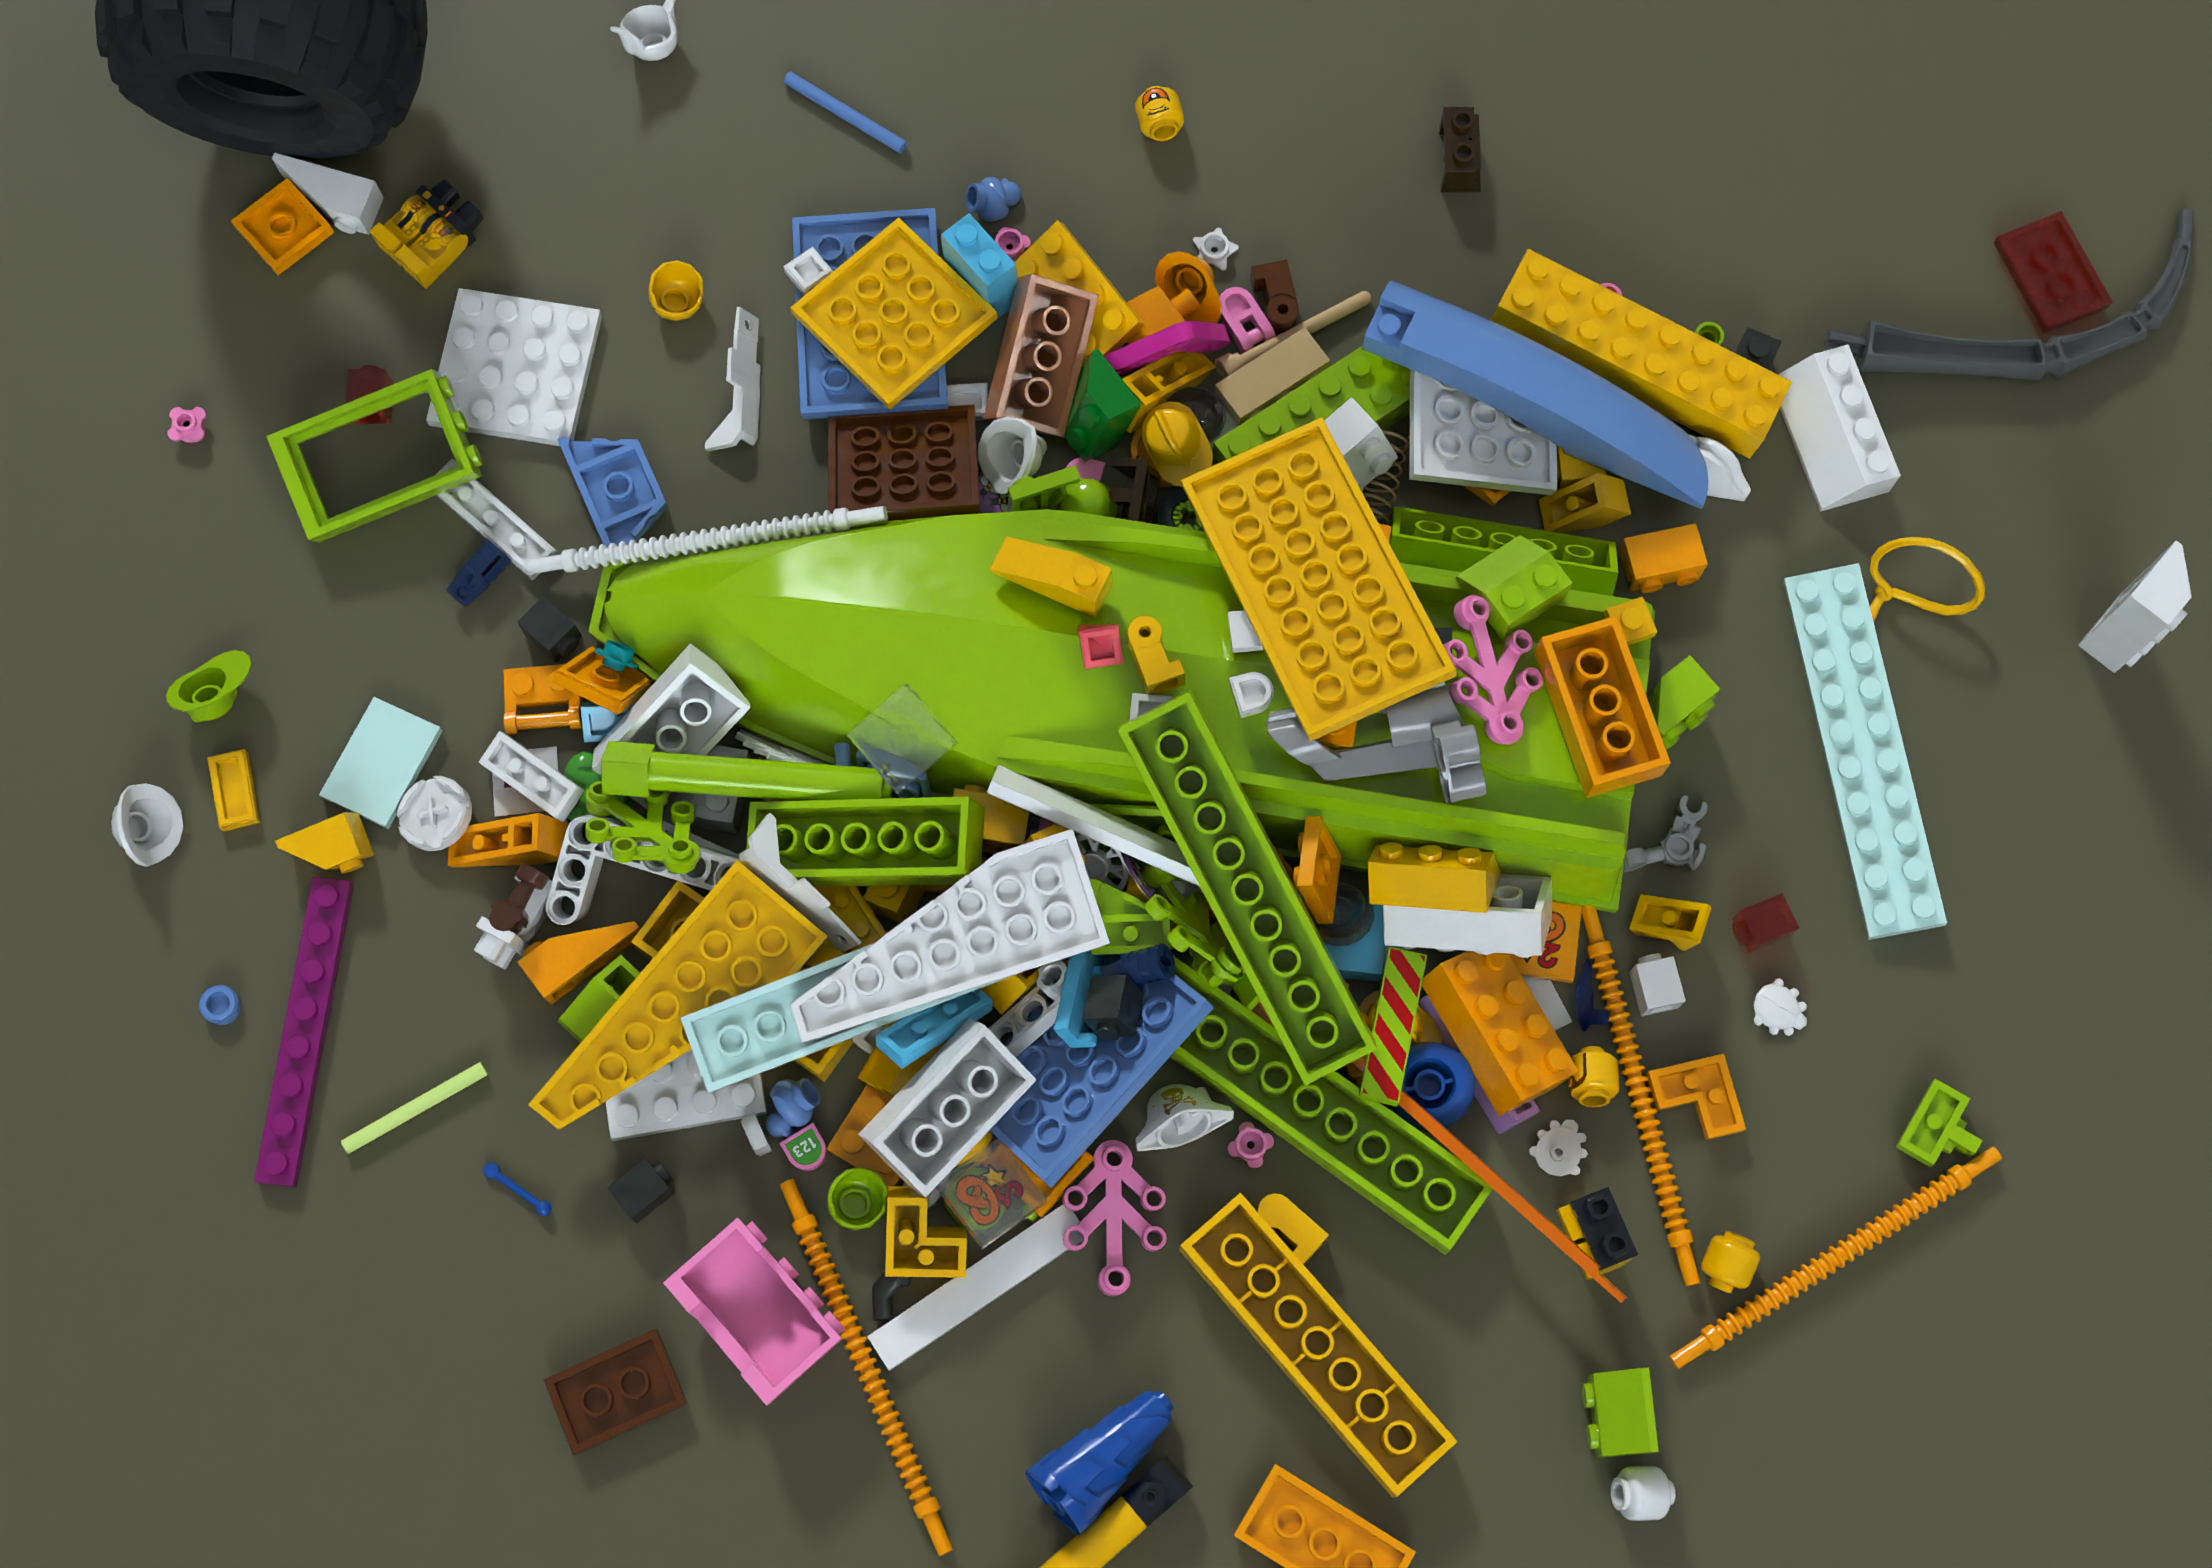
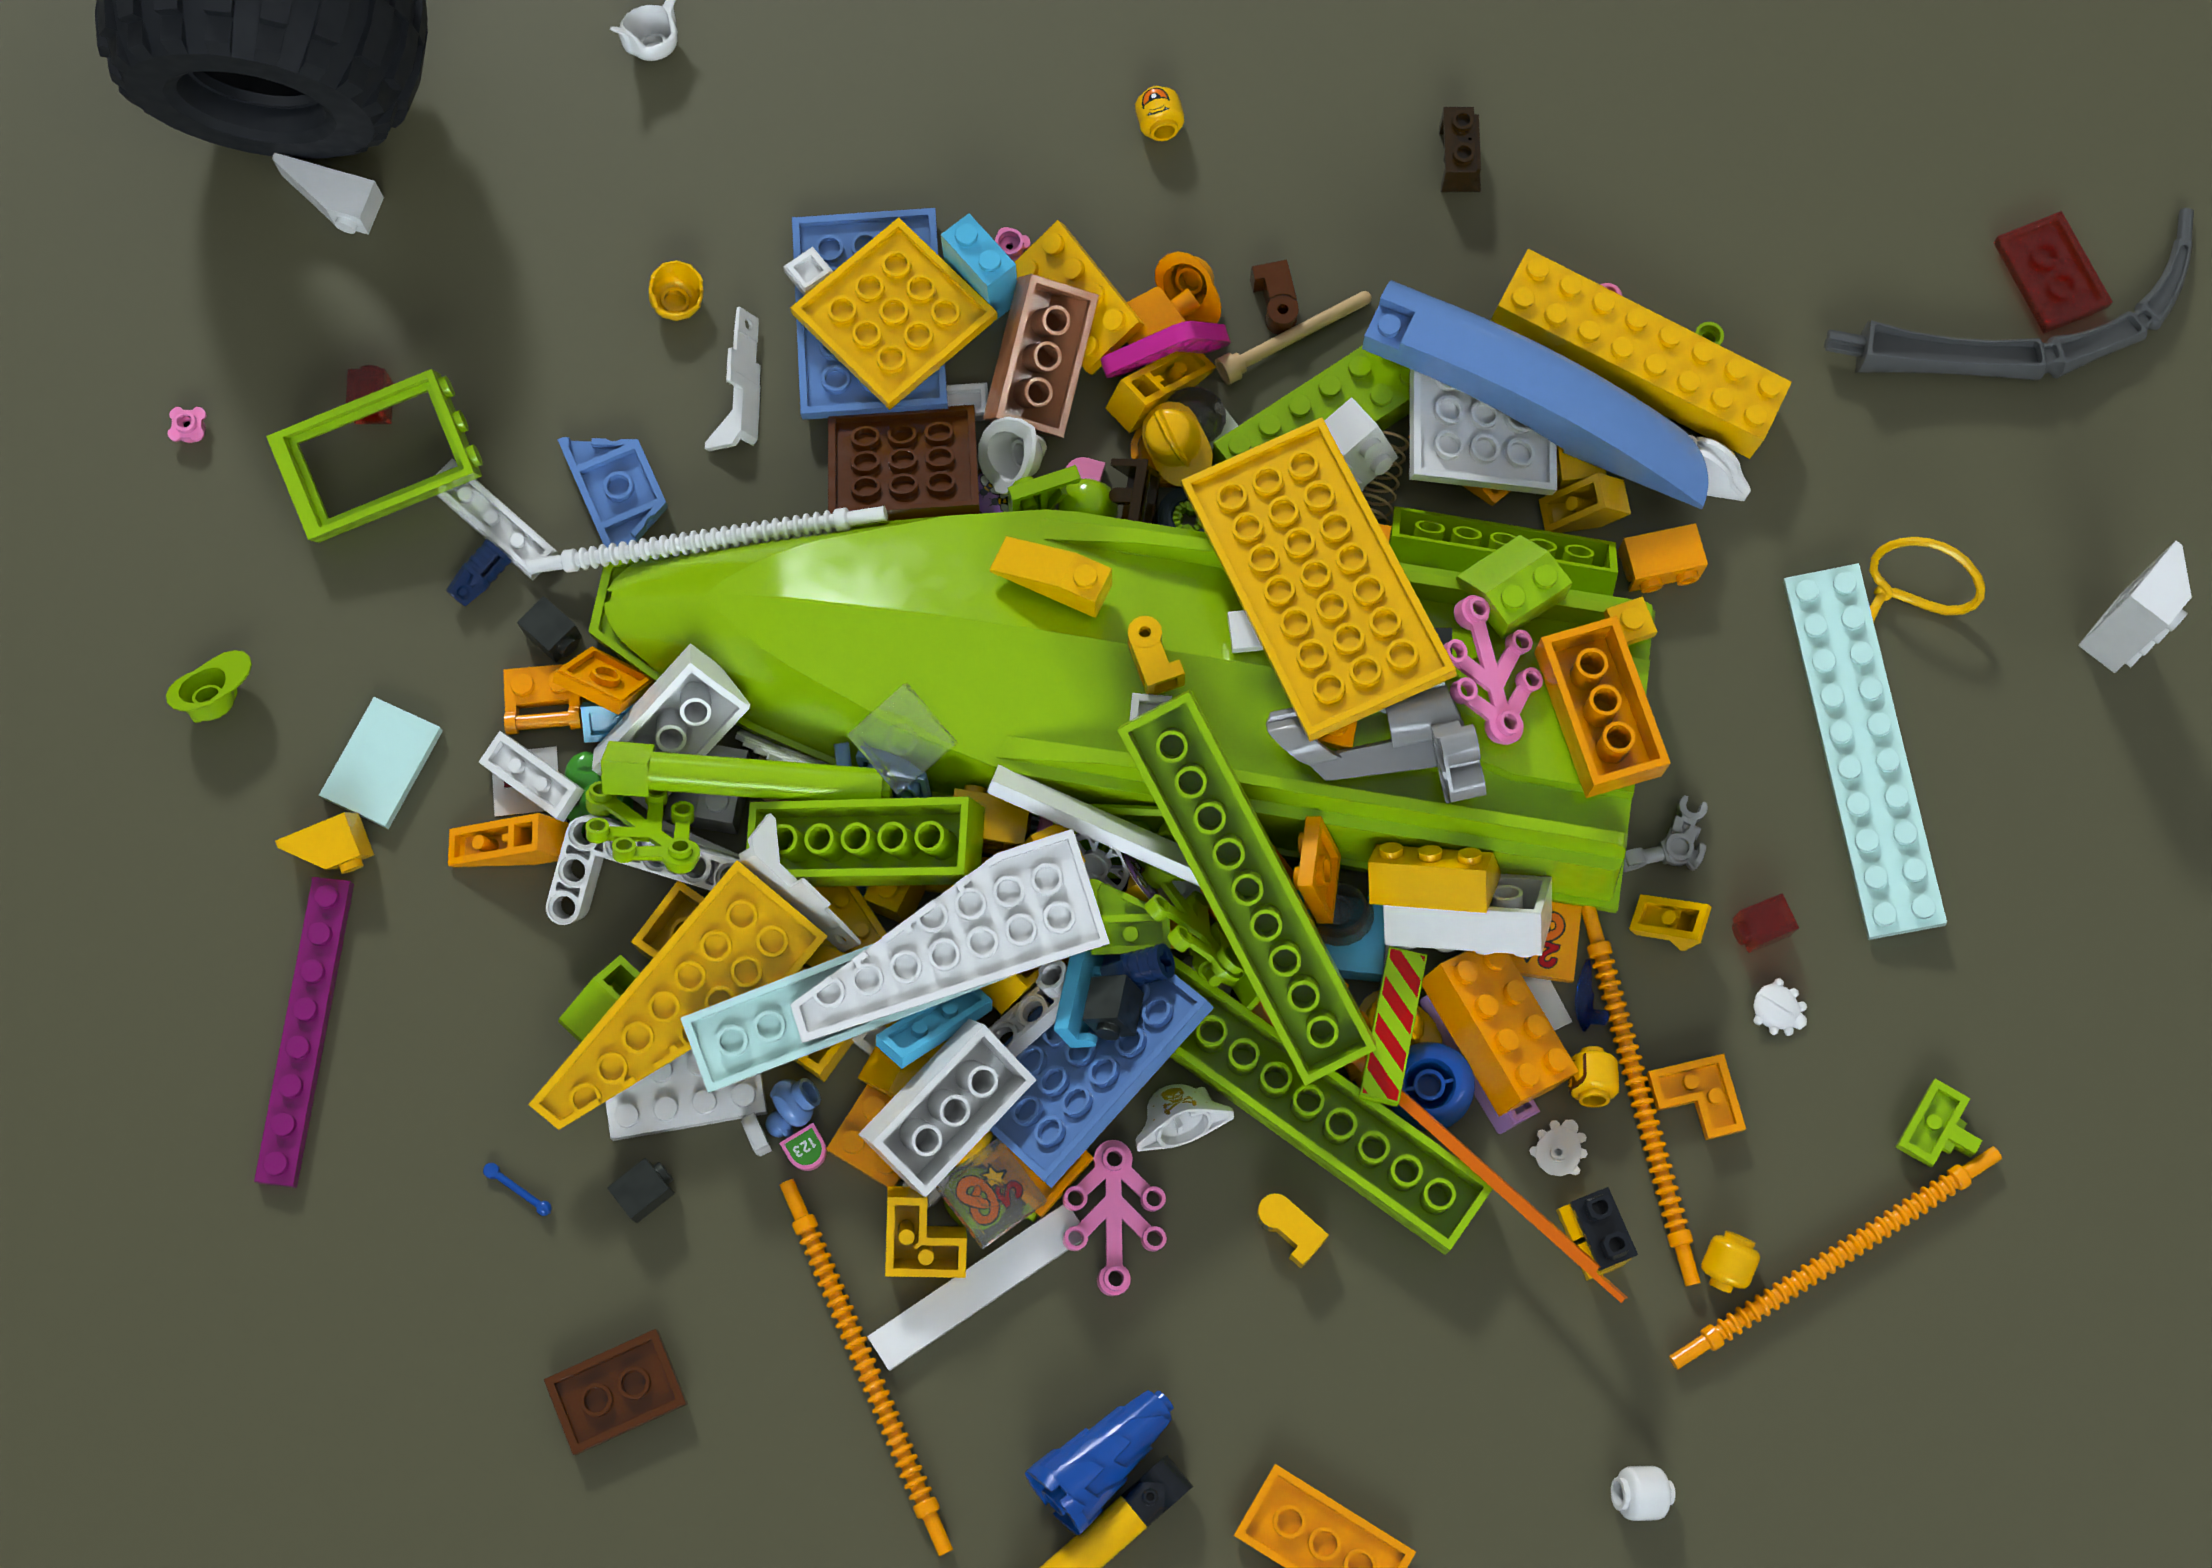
white helmet [111,783,183,867] -> none
medium blue tile [199,985,242,1025] -> none
yellow tile [207,749,261,832] -> none
light orange plate [231,178,335,276] -> none
yellowish green piece [341,1061,488,1154] -> none
hips [369,179,484,289] -> none
white tile [397,776,472,851] -> none
white plate [426,288,602,446] -> none
hips [474,863,552,970] -> none
light orange slope [517,921,640,1005] -> none
teal plate [594,640,638,671] -> none
bright pink cylinder [663,1217,845,1406] -> none
medium blue piece [783,71,907,154] -> none
lime hair [827,1167,888,1231] -> none
pearl dark grey arm [872,1271,912,1321] -> none
medium blue animal [965,176,1021,222] -> none
green slope [1064,349,1142,462] -> none
coral slope [1078,624,1124,669] -> none
yellow brick [1179,1192,1458,1498] -> none
white plate [1193,228,1239,271] -> none
tan brick [1214,327,1330,426] -> none
bright pink plate [1219,287,1275,353] -> none
bright pink plate [1228,1122,1274,1169] -> none
white tile [1229,672,1274,718] -> none
lime slope [1582,1367,1659,1458] -> none
white brick [1629,953,1686,1016] -> none
lime slope [1648,655,1721,751] -> none
pearl dark grey brick [1735,327,1782,370] -> none
white slope [1778,344,1901,512] -> none

